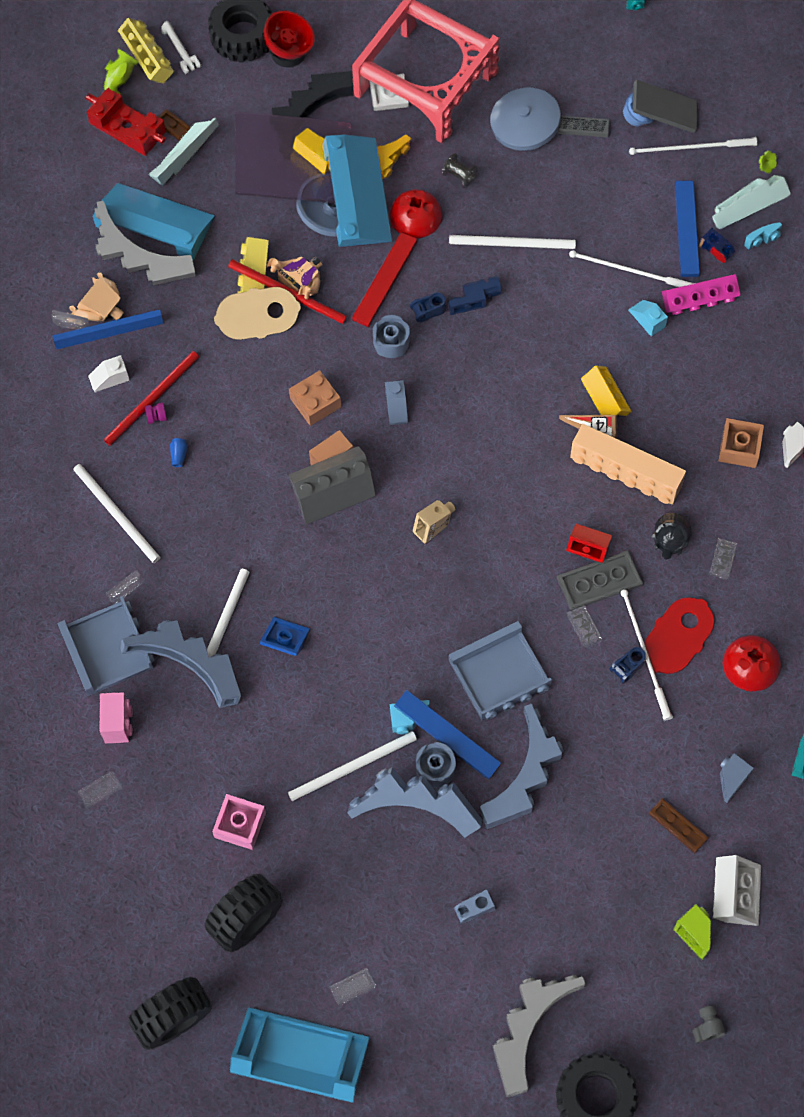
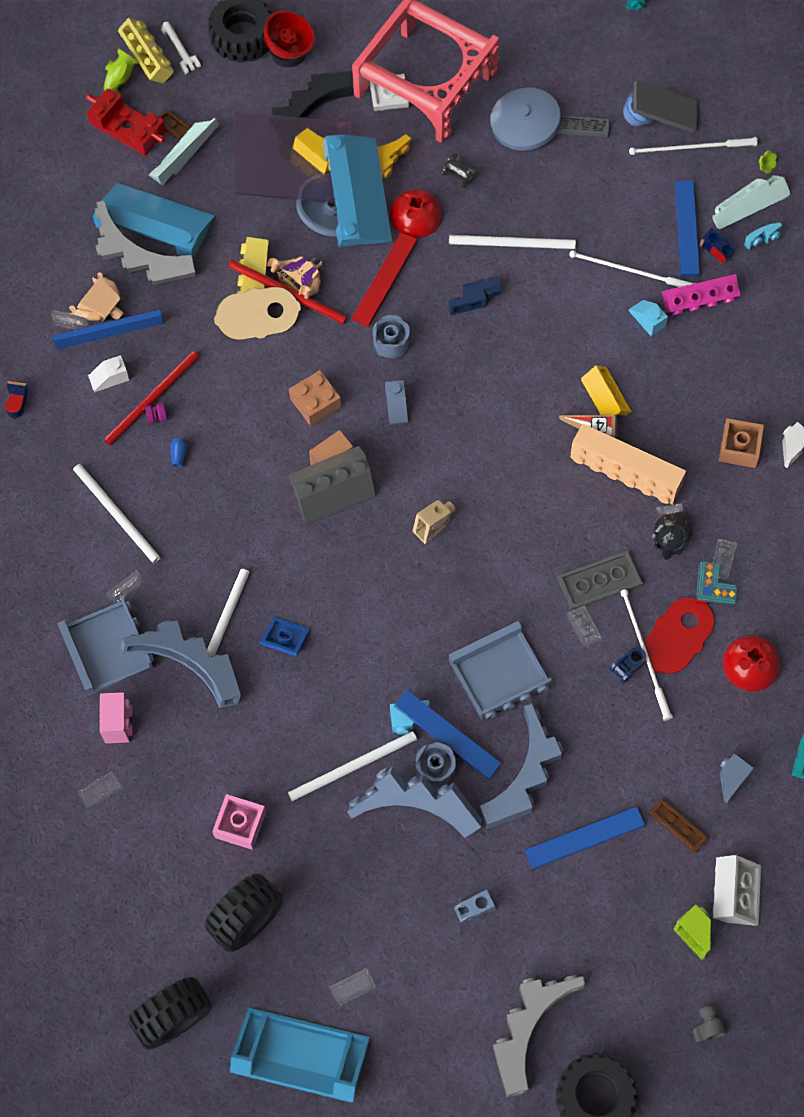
dark blue piece [410,293,446,323] -> none
red brick [566,524,612,563] -> none
none -> leg [5,380,29,418]
none -> blue tile [525,807,645,870]
none -> clear tile [656,503,683,514]
none -> clear light blue tile [696,561,737,605]

